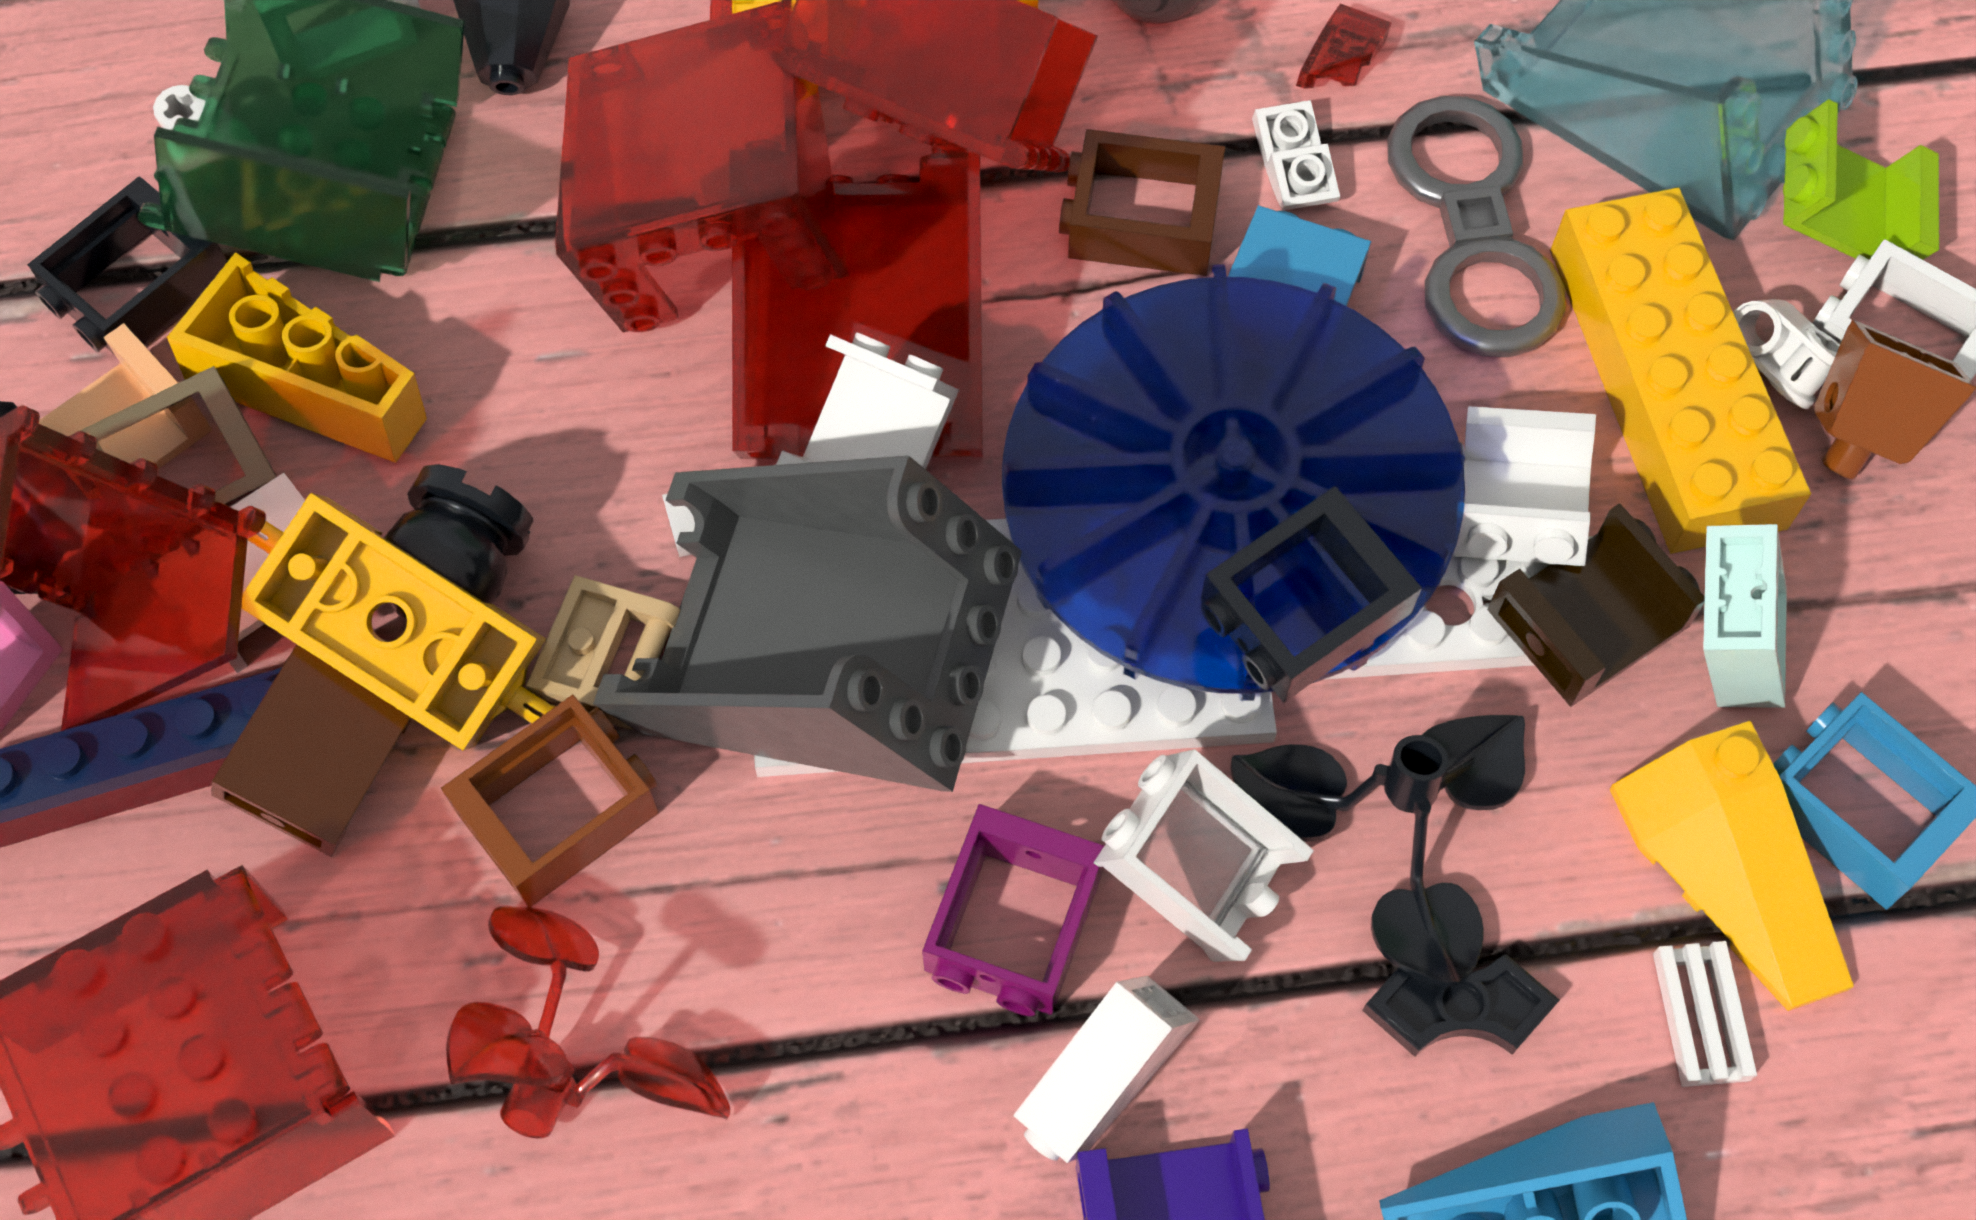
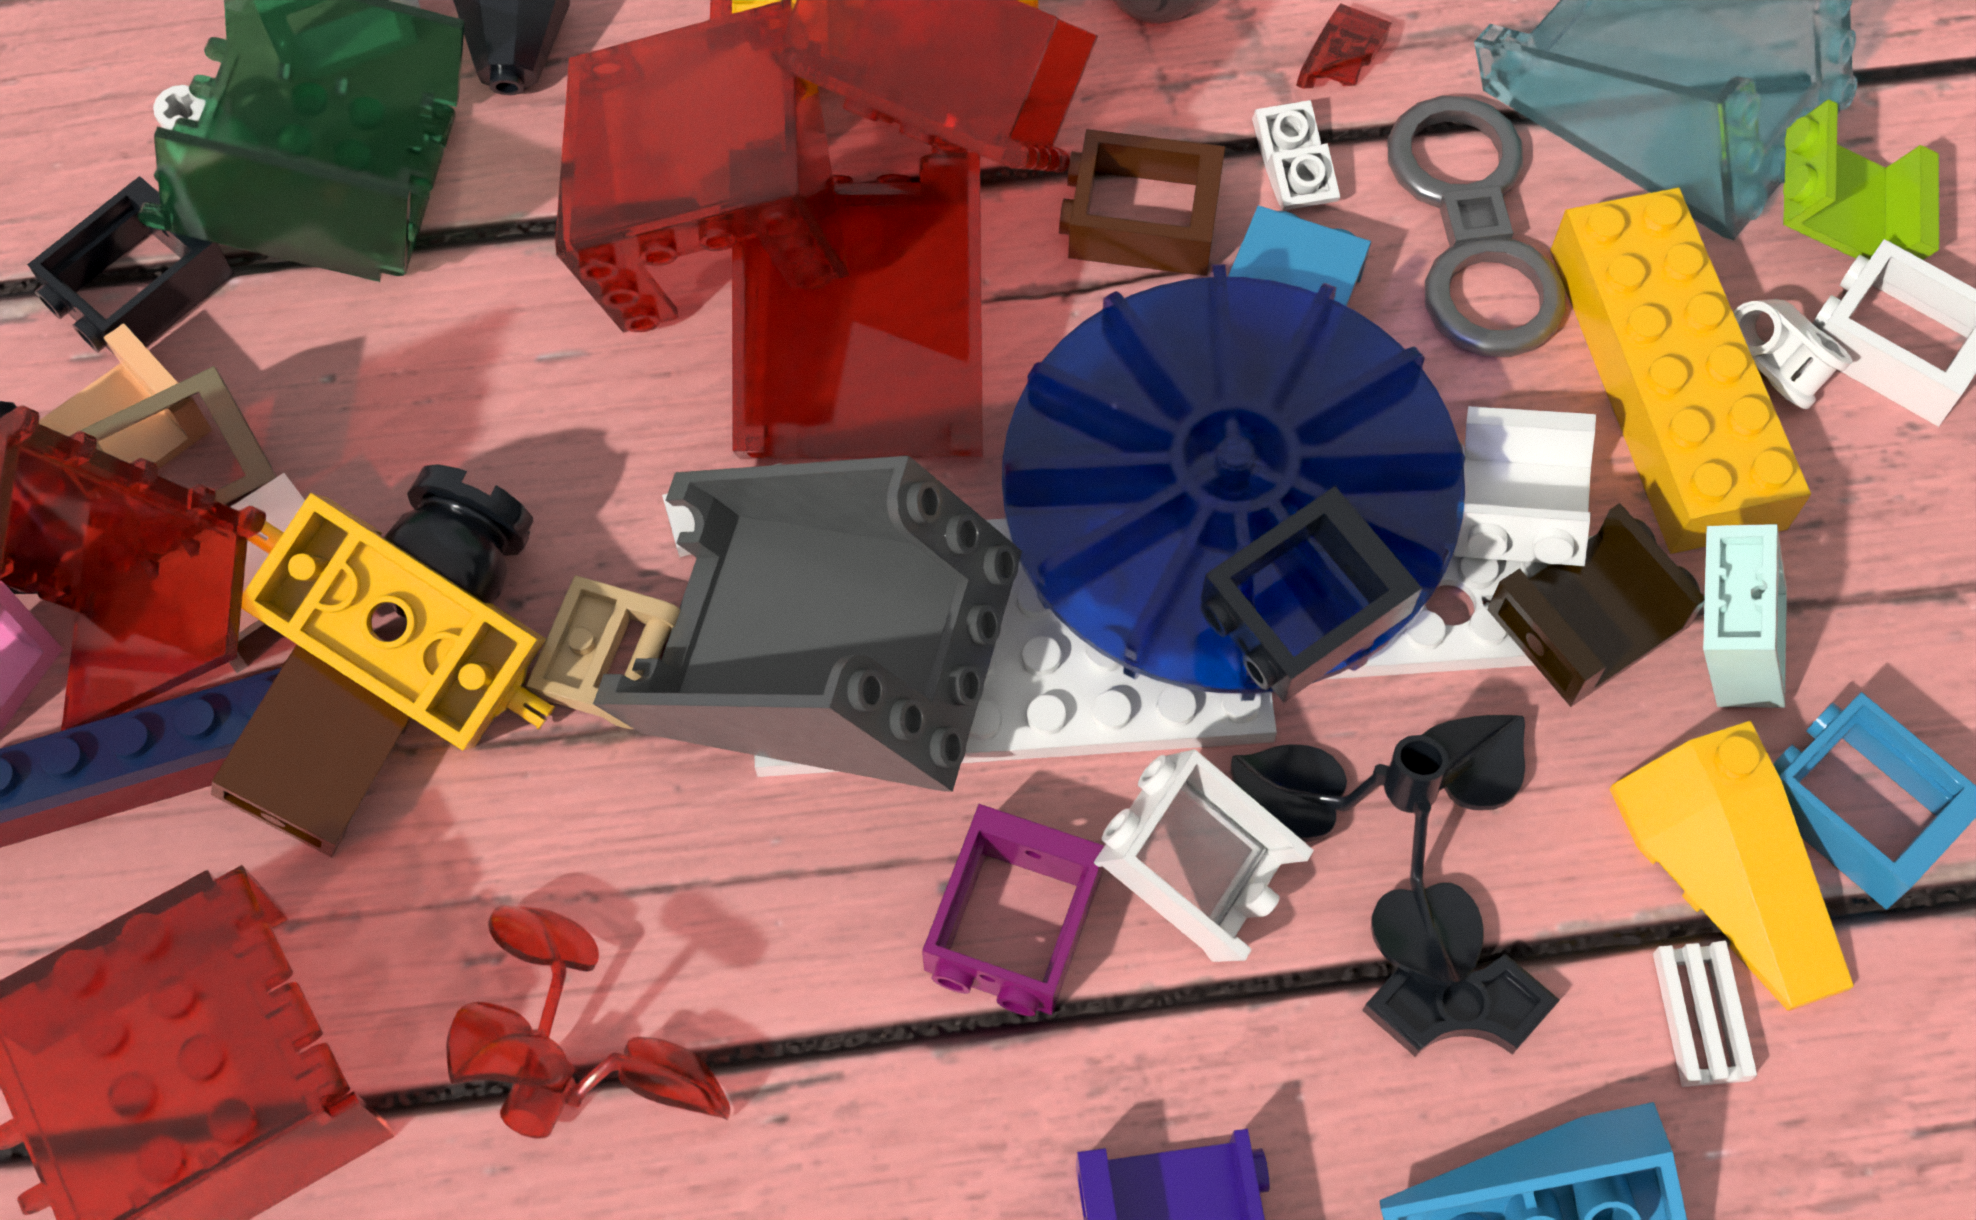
yellow wedge [167,252,427,463] -> none
dark orange window [441,694,659,908] -> none
white panel [776,332,959,469] -> none
white slope [1013,976,1200,1163] -> none
dark orange torso [1814,319,1976,479] -> none

